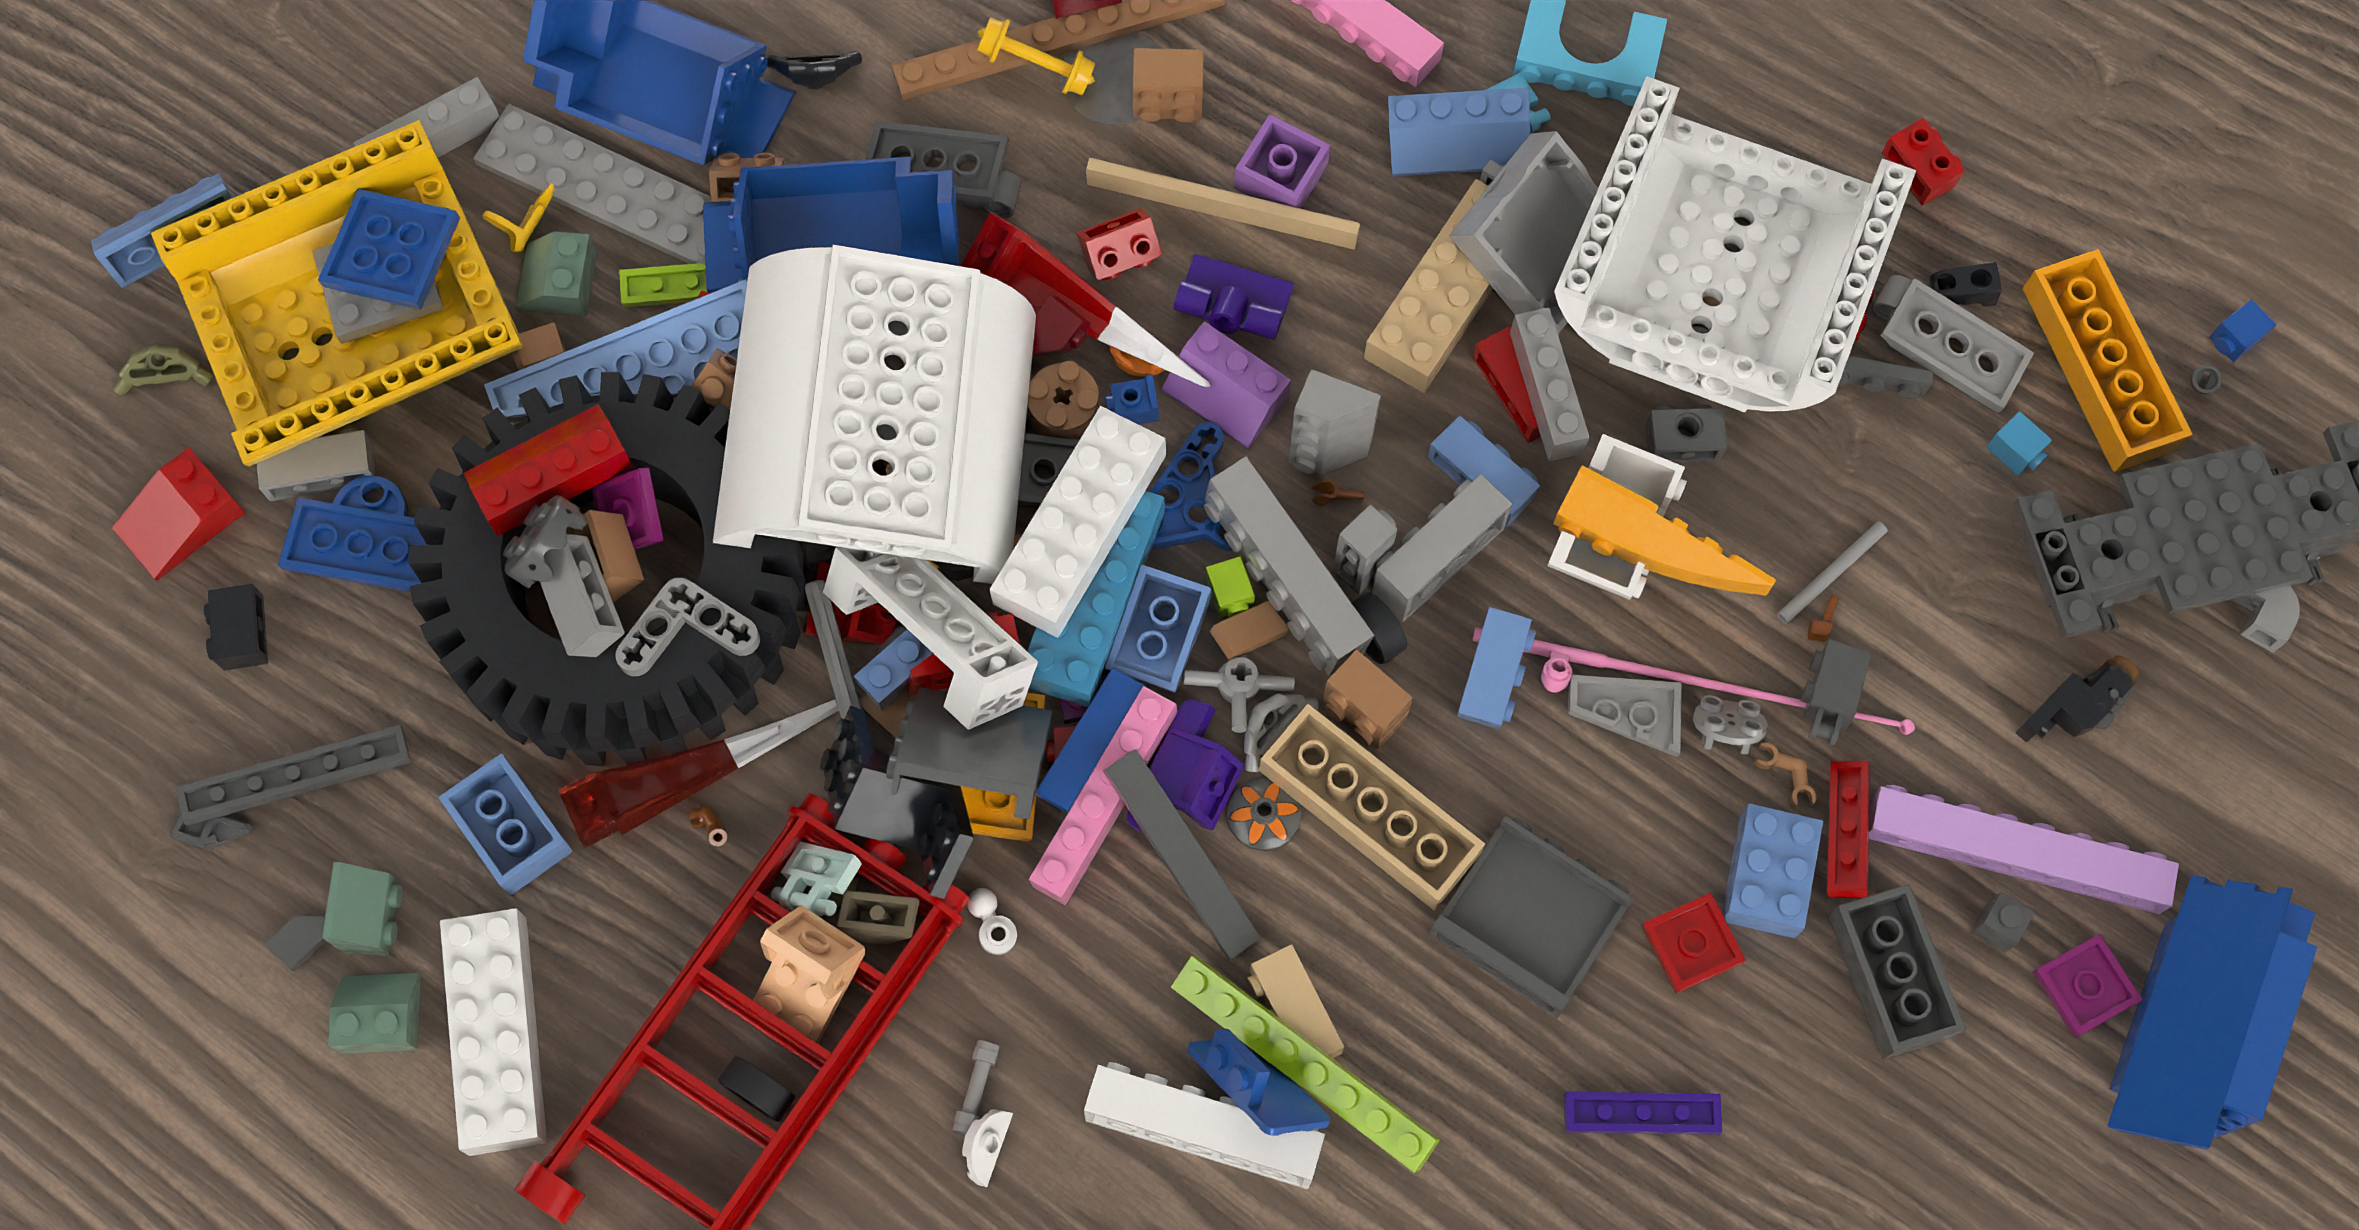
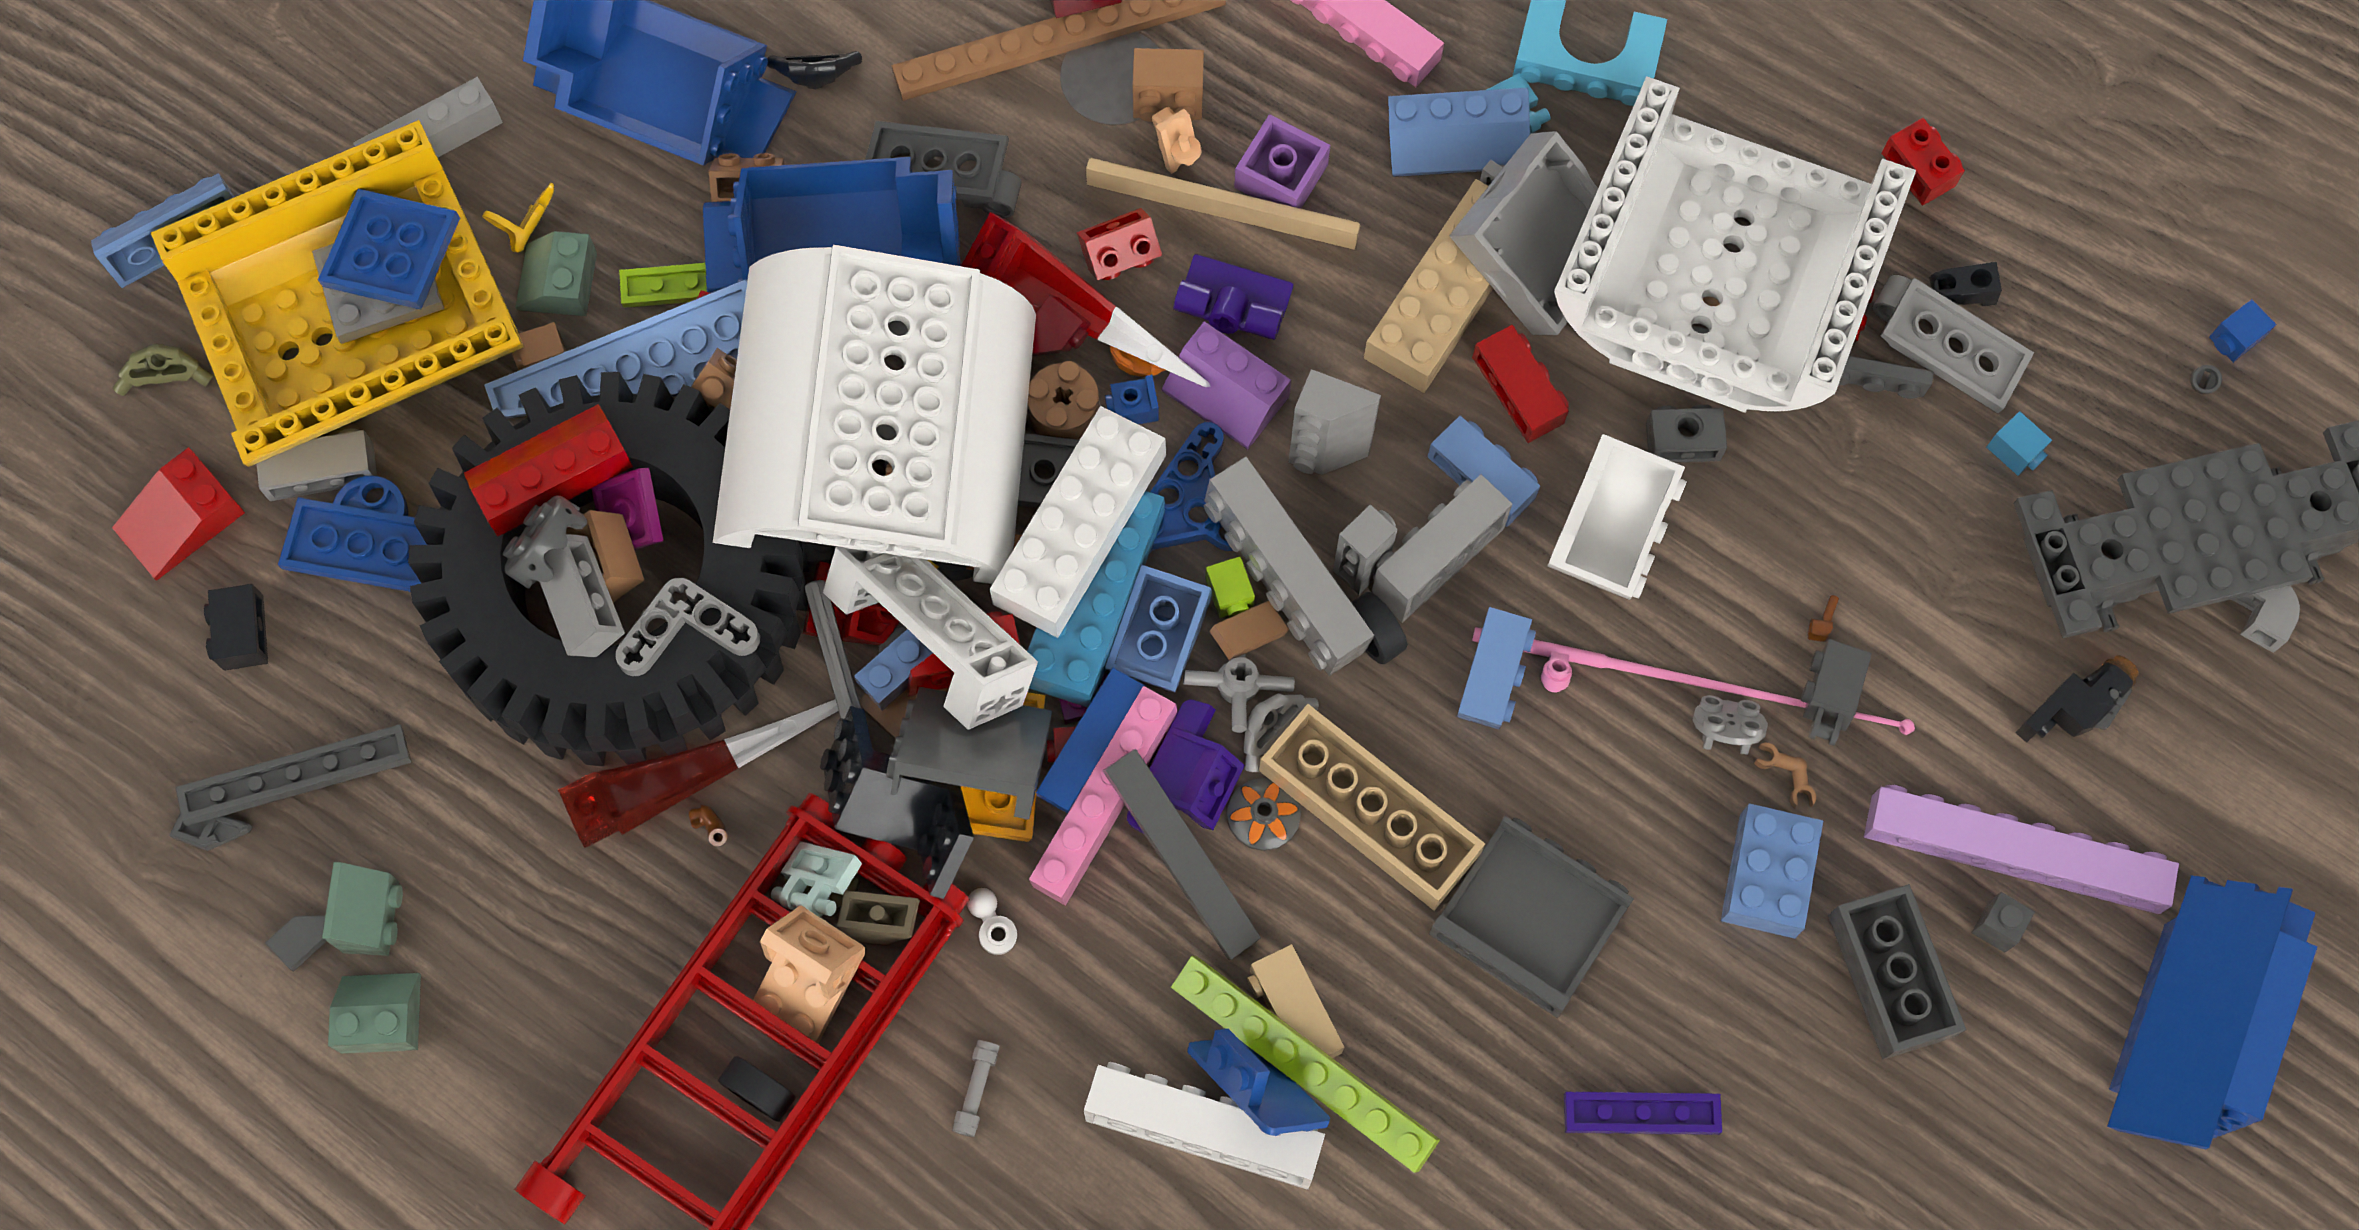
medium blue brick [438,753,573,896] -> none
white brick [440,908,547,1156] -> none
light grey plate [473,103,711,264] -> none
white plate [962,1109,1013,1187] -> none
yellow piece [977,17,1095,95] -> none
dark orange hand [1312,479,1364,506] -> none
medium nougat brick [1323,649,1413,750] -> none
light grey brick [1510,307,1590,461] -> none
light orange wedge [1553,465,1776,596] -> none
light grey wing [1568,675,1682,758] -> none
red plate [1641,893,1746,994] -> none
light grey piece [1777,521,1887,624] -> none
red plate [1827,761,1870,898] -> none
light orange brick [2022,249,2193,473] -> none
magenta plate [2032,934,2143,1038] -> none
none -> light nougat hips [1152,107,1202,174]

